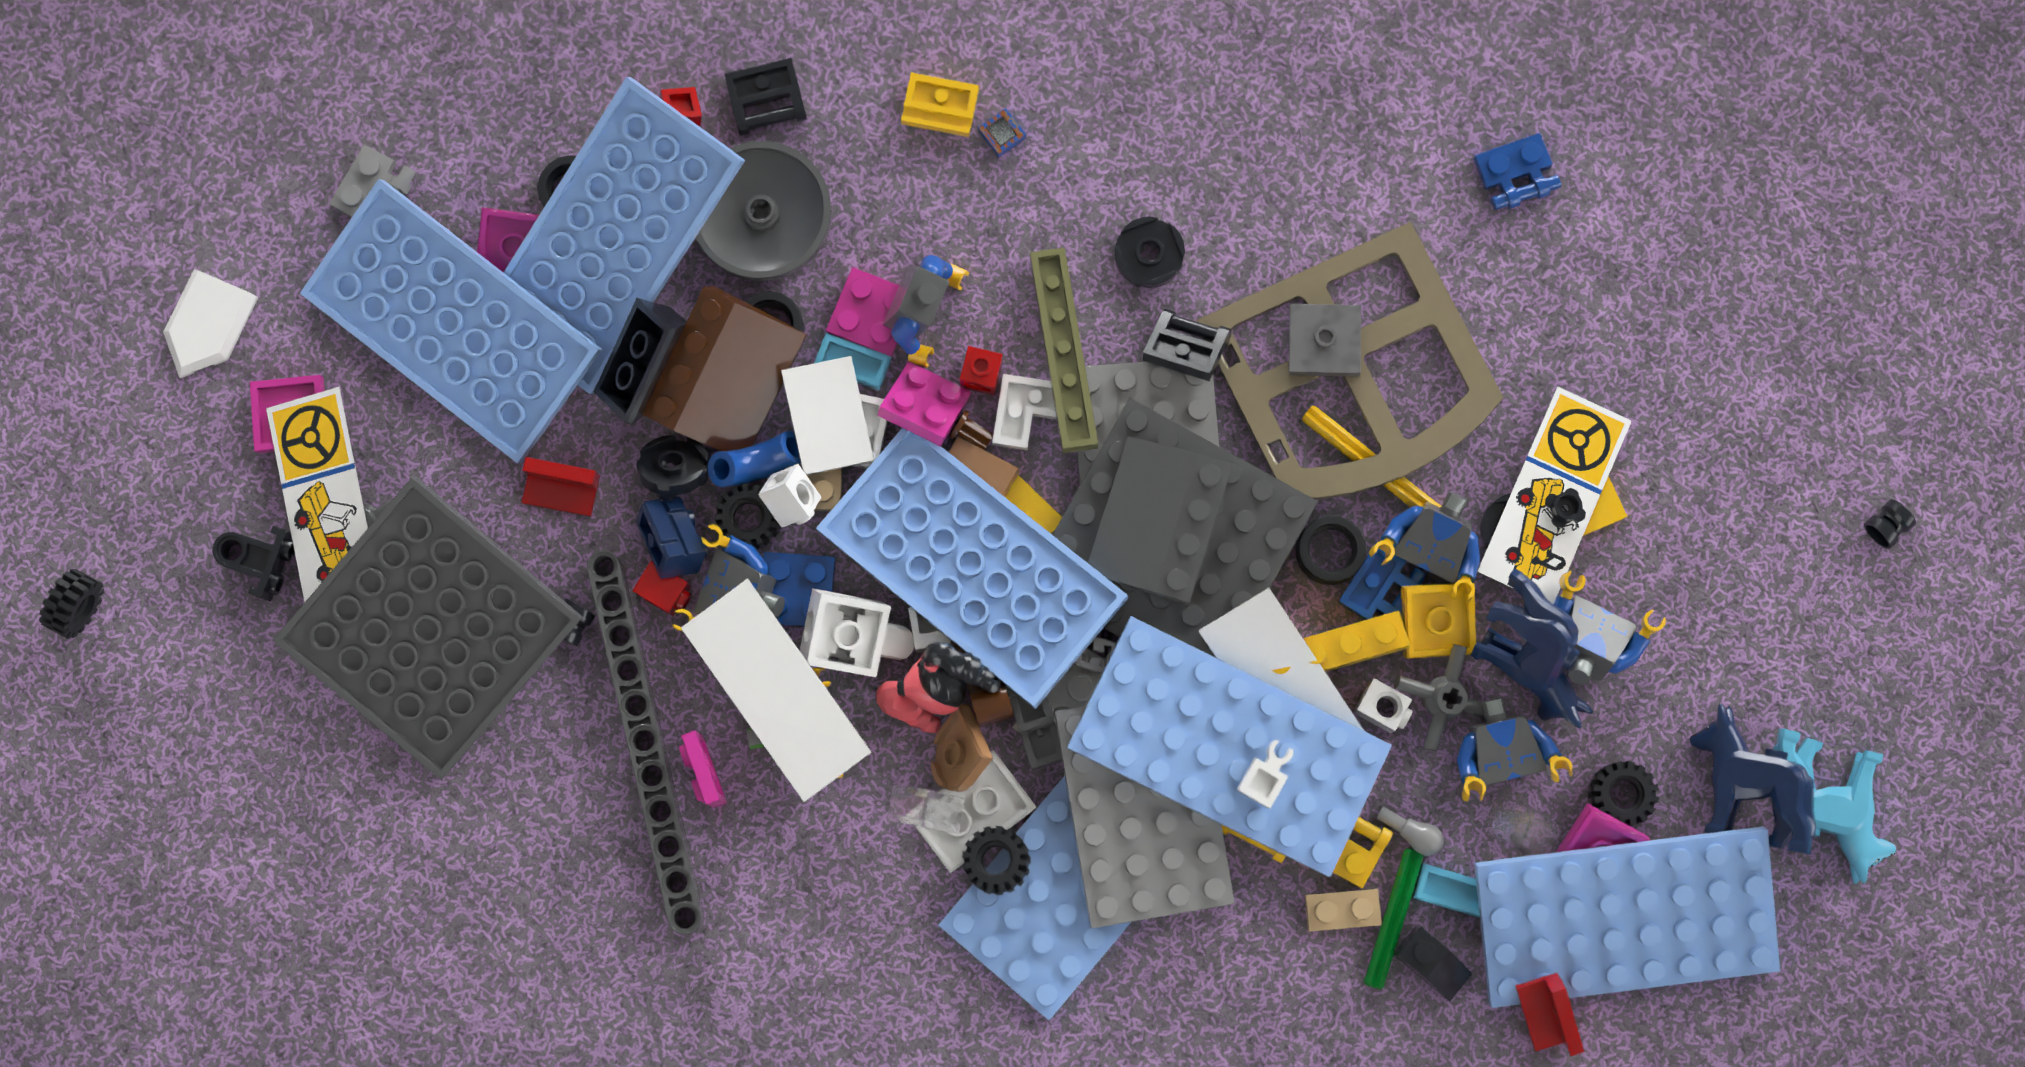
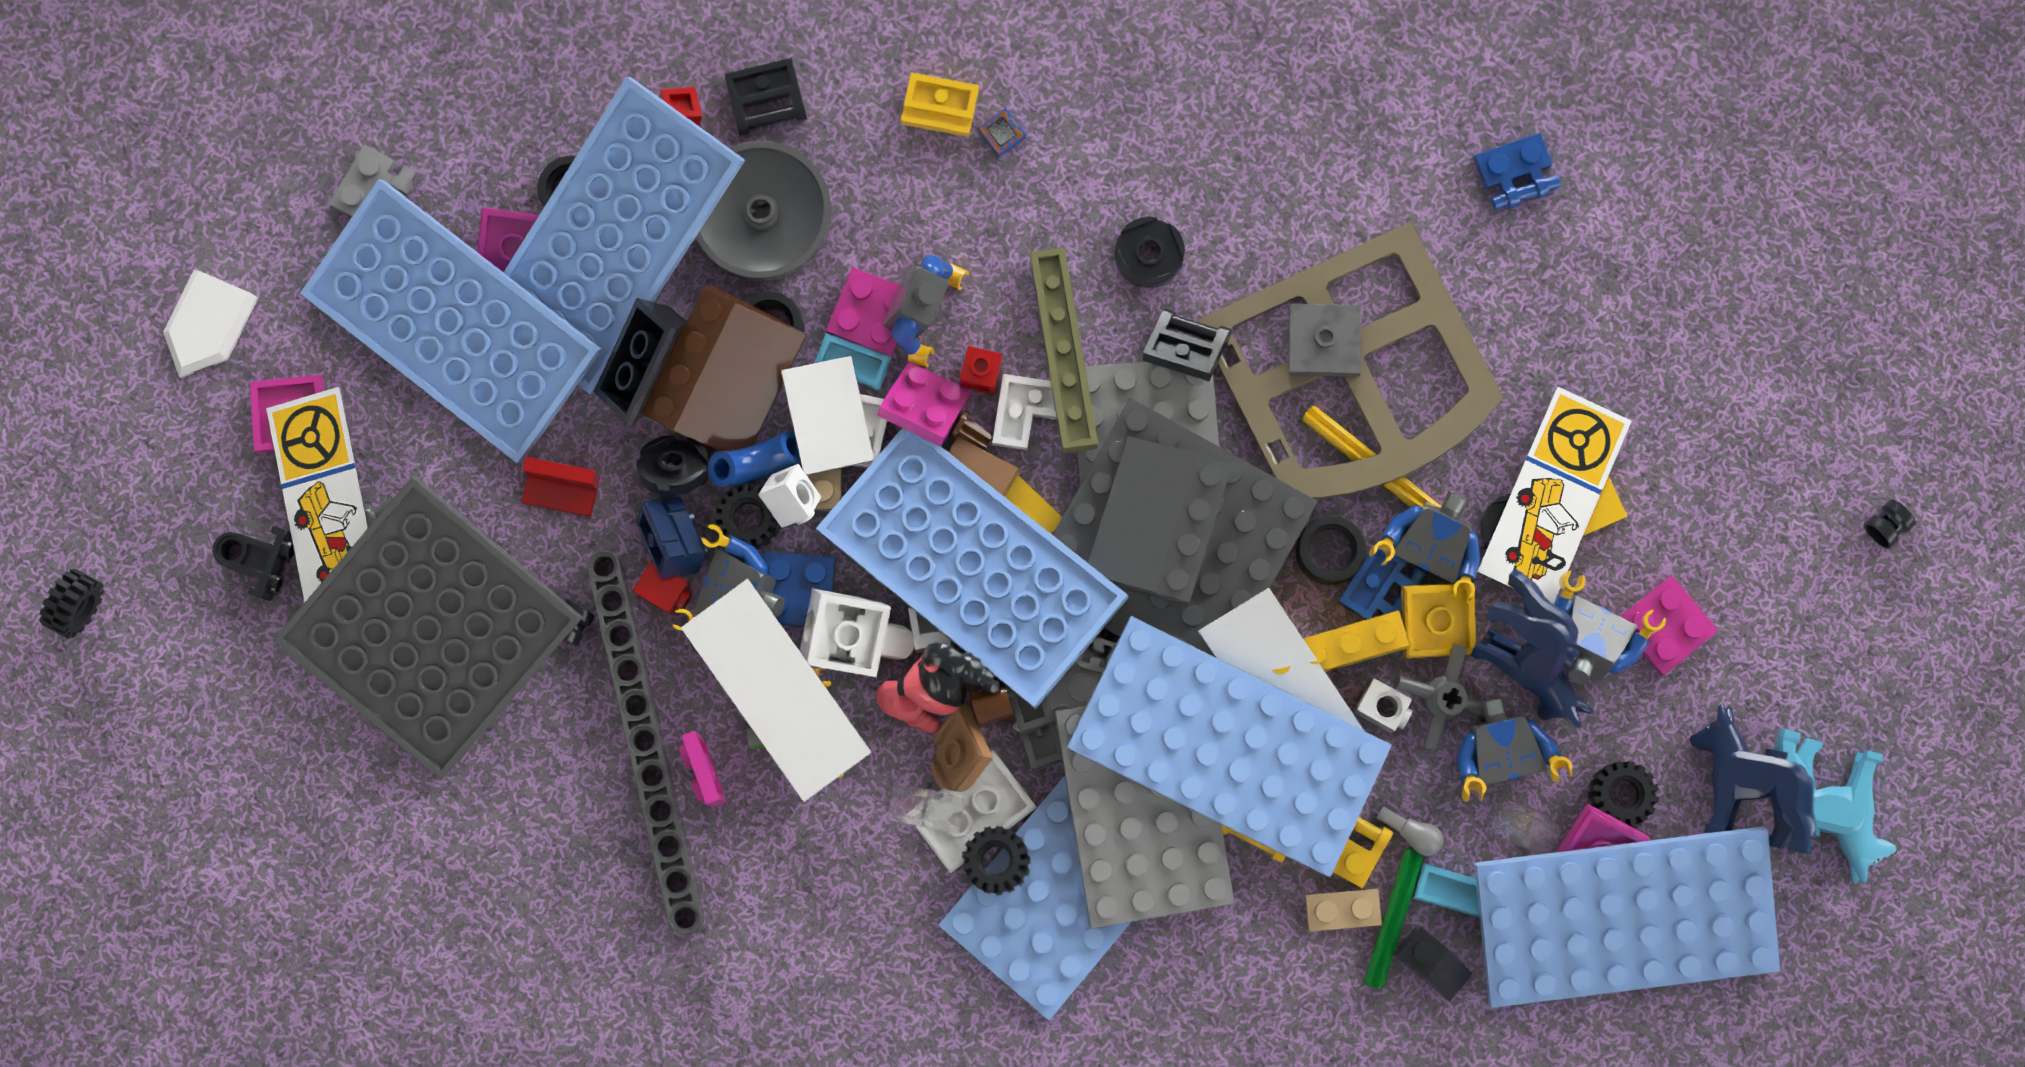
white plate [1236,740,1294,809] -> none
red panel [1515,973,1585,1056] -> none
black plate [1545,488,1586,528] -> none
none -> dark pink plate [1620,575,1718,676]

